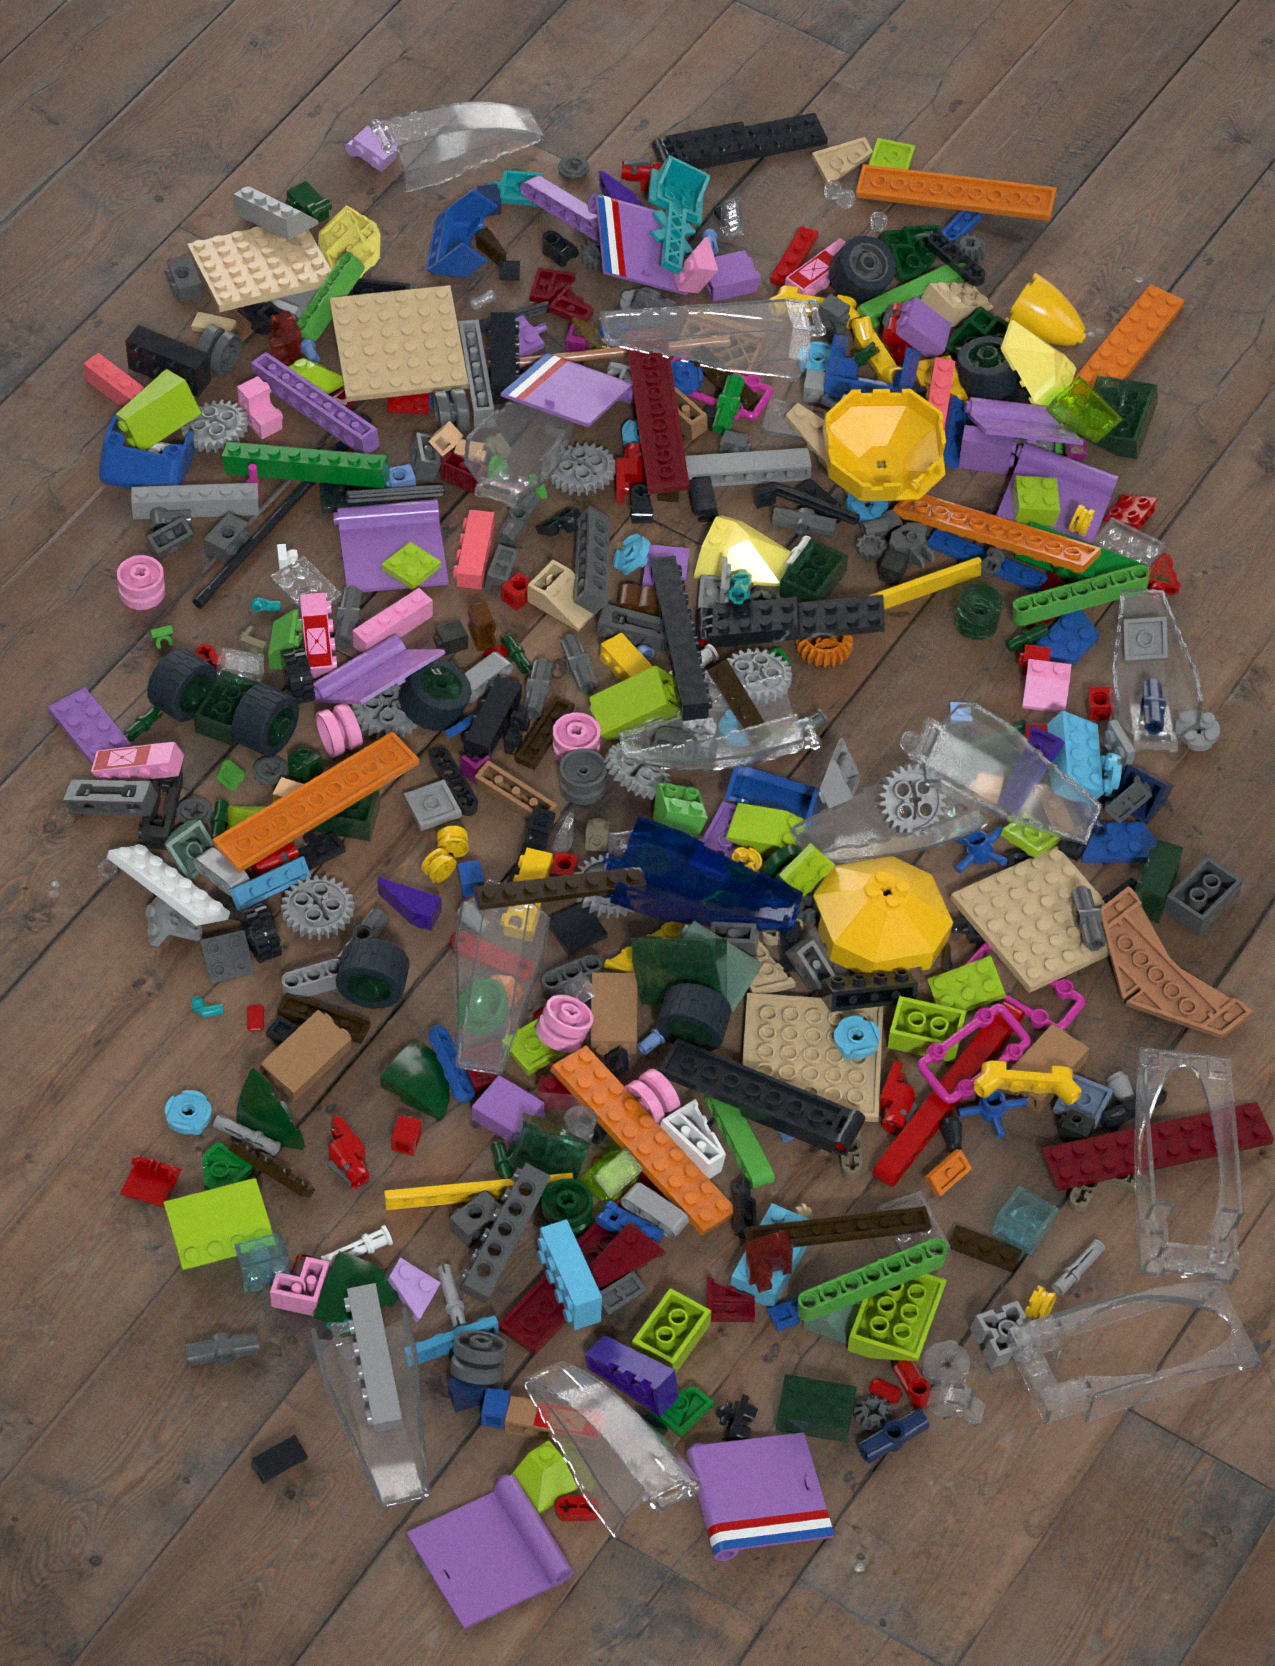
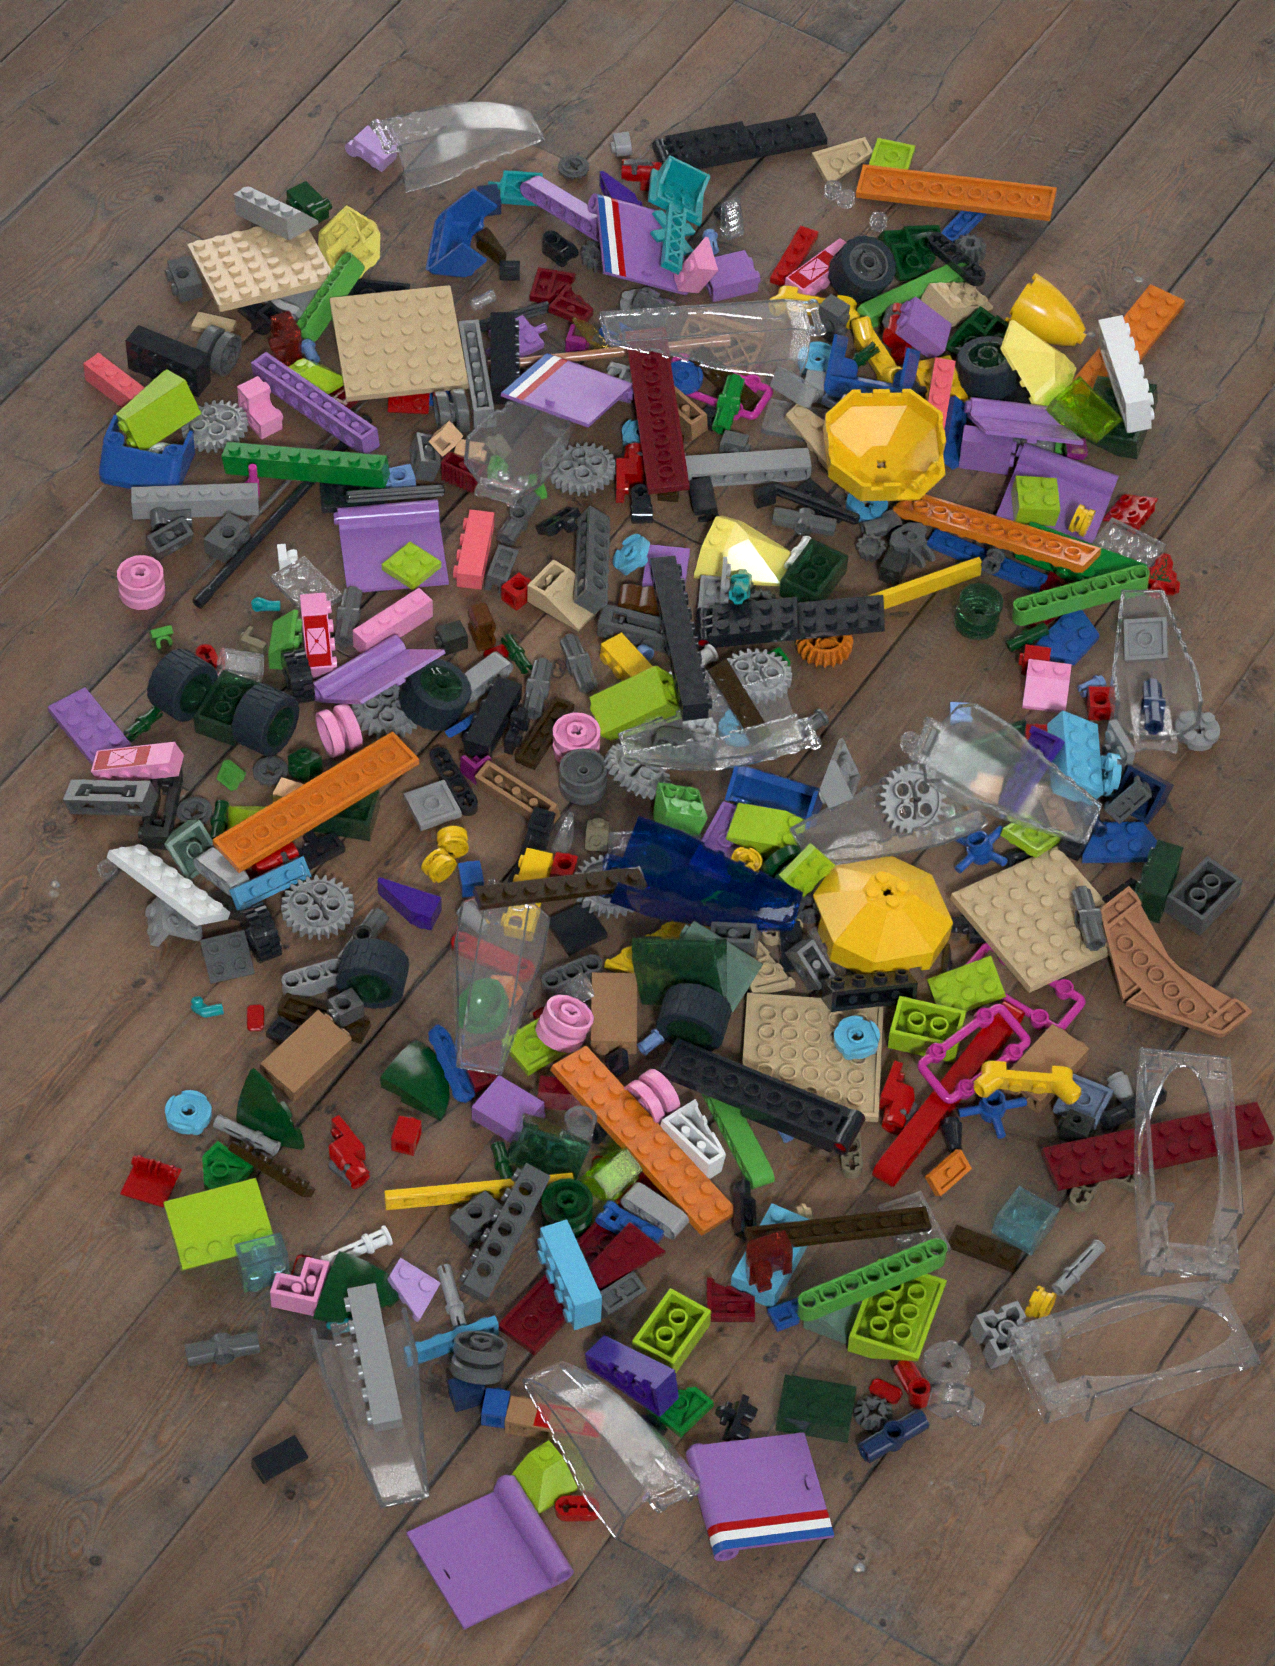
none -> flat silver brick [327,988,364,1028]
none -> light grey plate [610,132,632,157]
none -> light grey beam [769,366,818,408]
none -> medium blue pin [1077,675,1106,698]
none -> white brick [1098,315,1154,433]

